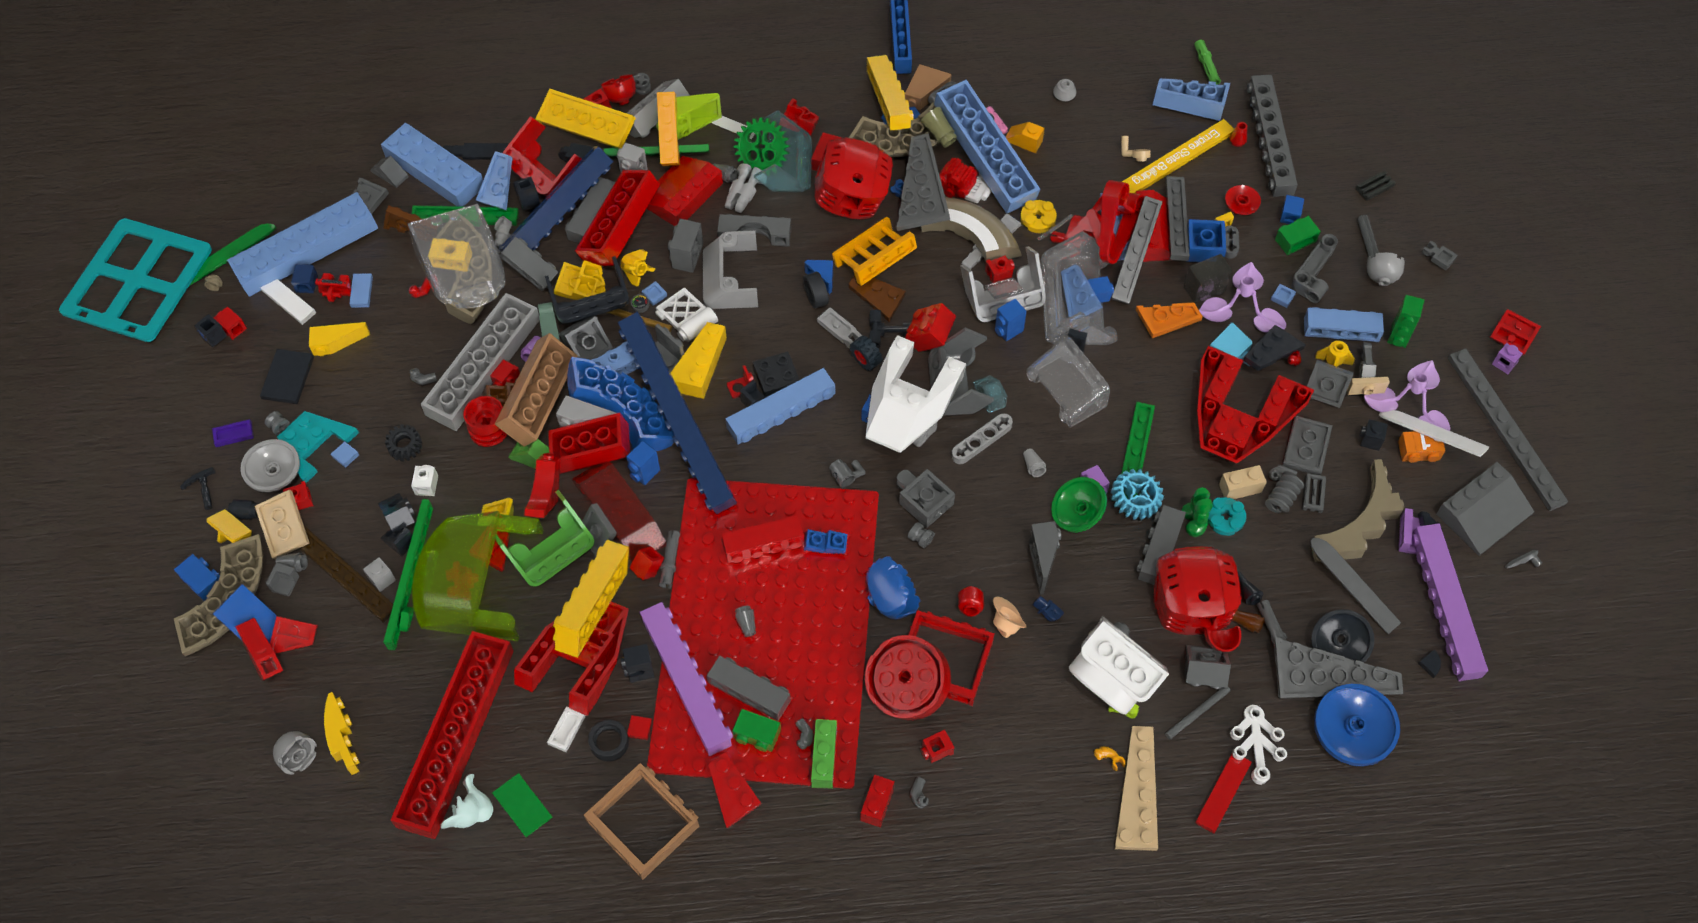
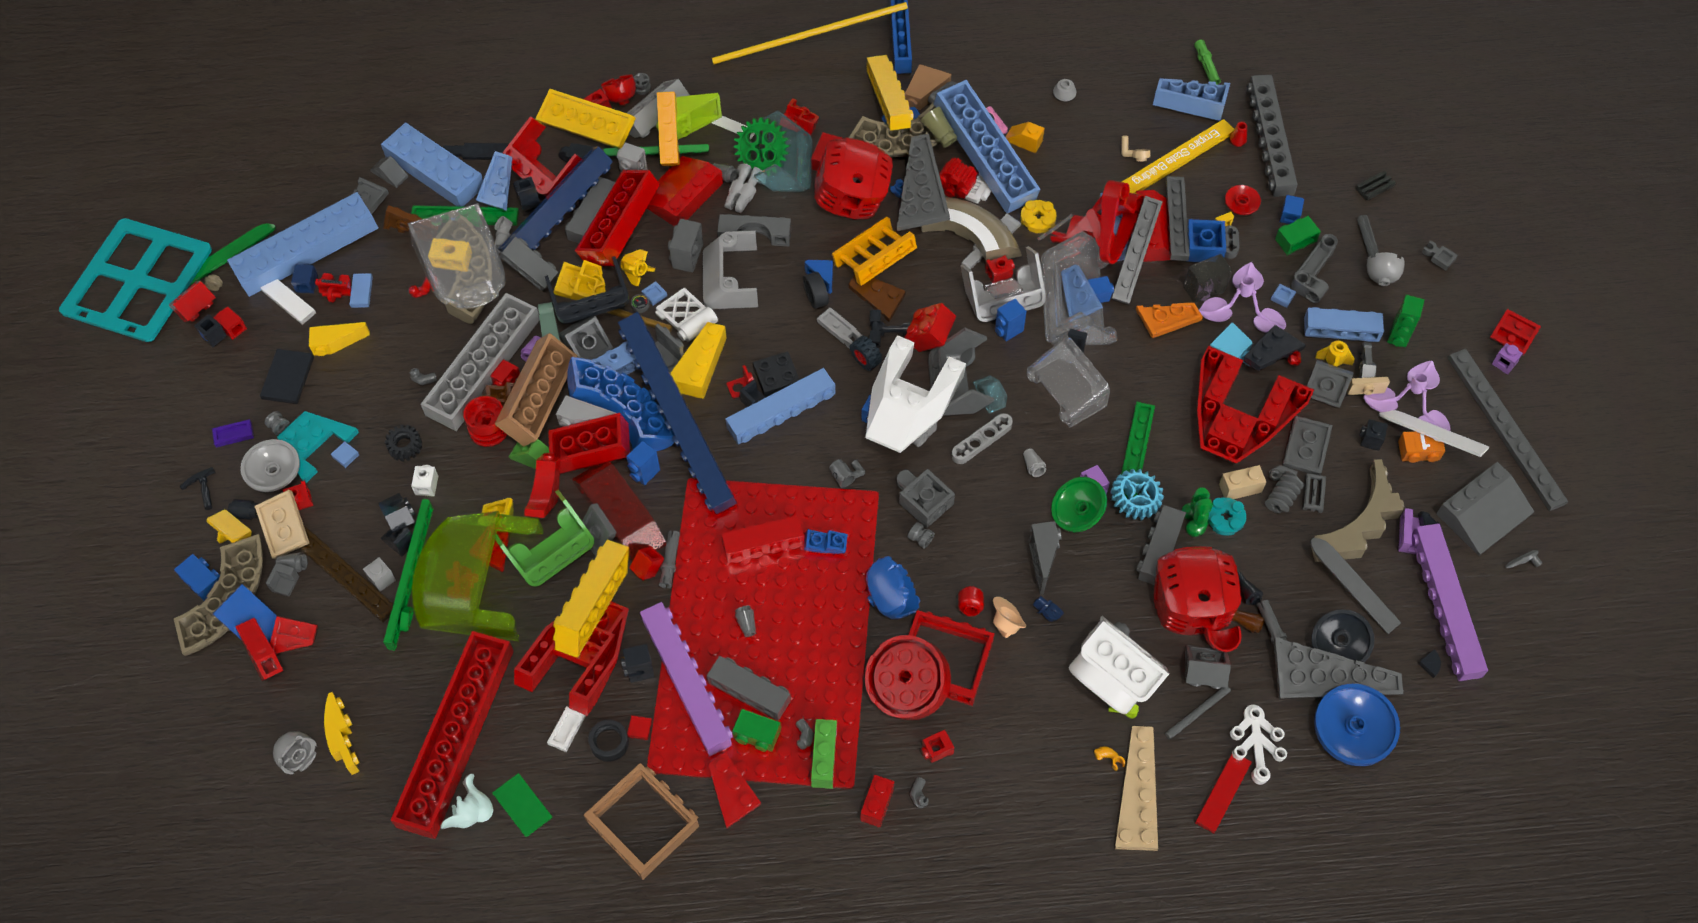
none -> red brick [169,281,216,322]
none -> yellow piece [712,2,908,64]

